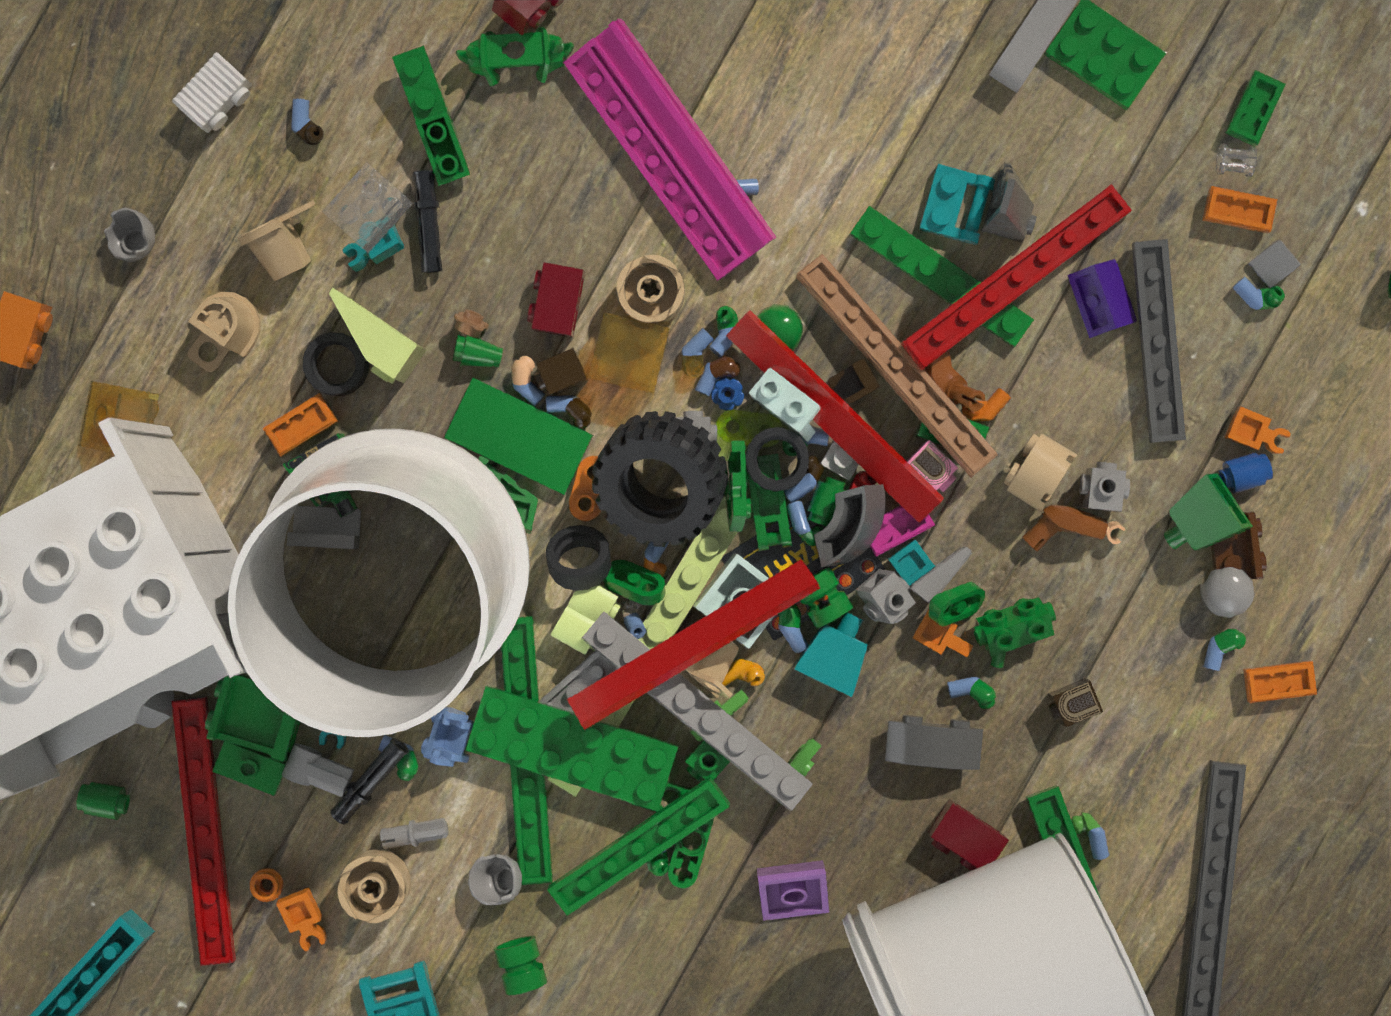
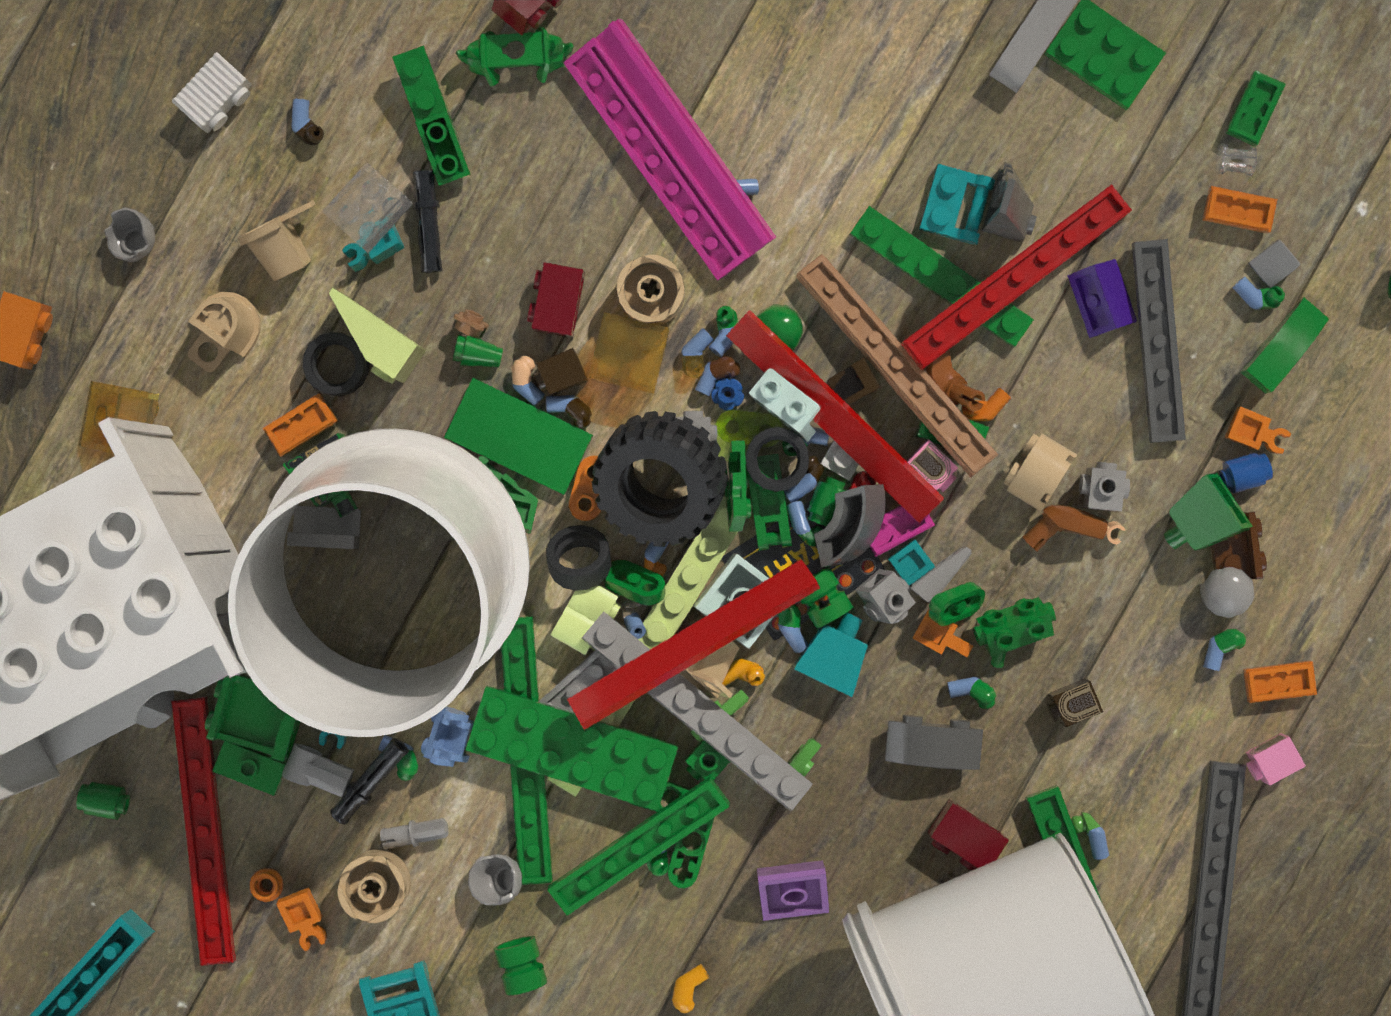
none -> light orange arm [672,964,709,1013]
none -> green slope [1240,297,1329,394]
none -> bright pink brick [1246,733,1306,786]

